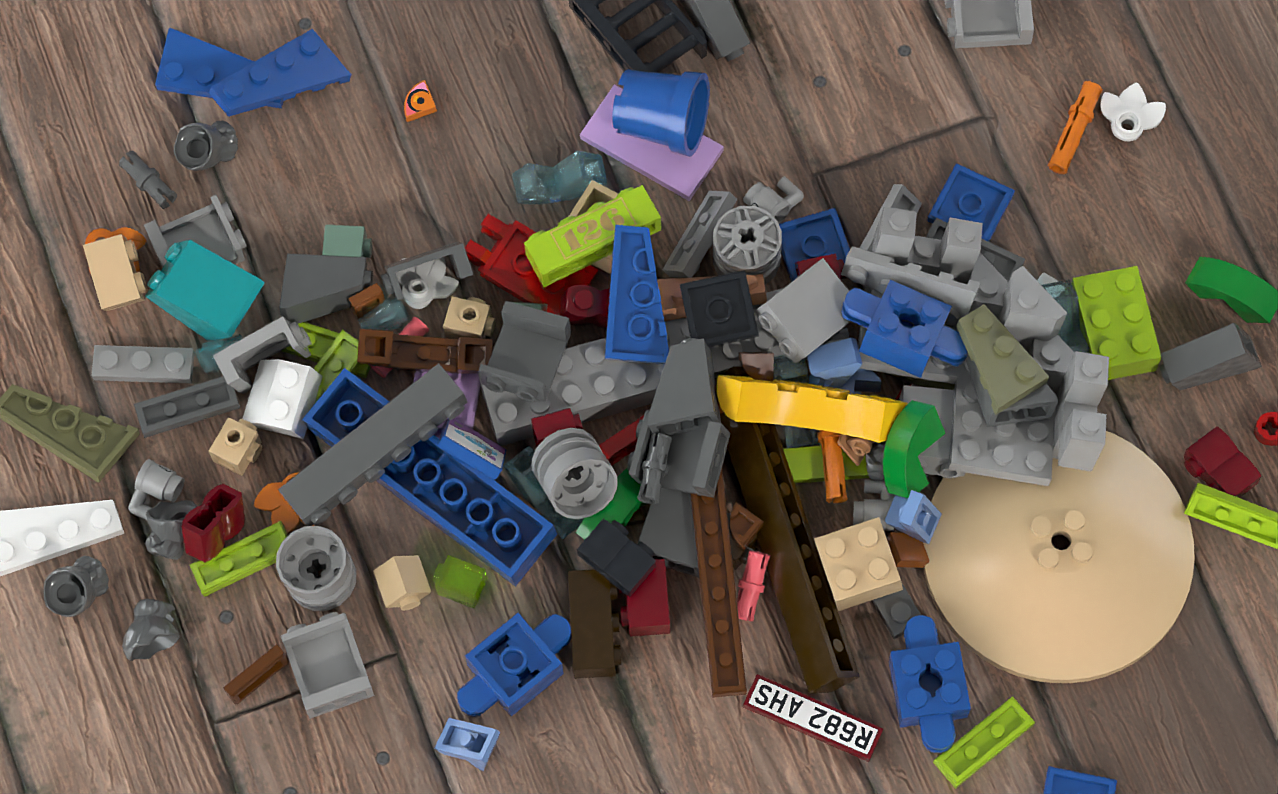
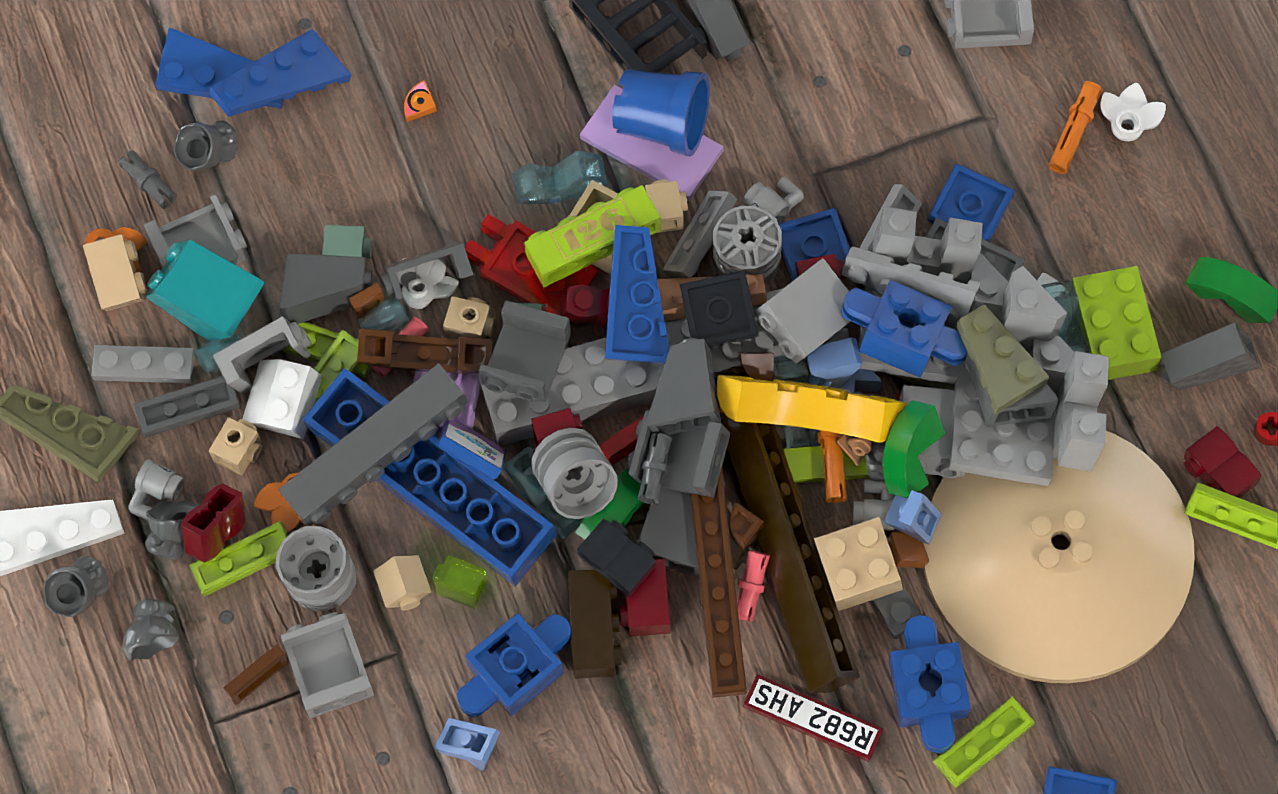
none -> tan brick [645,179,688,233]

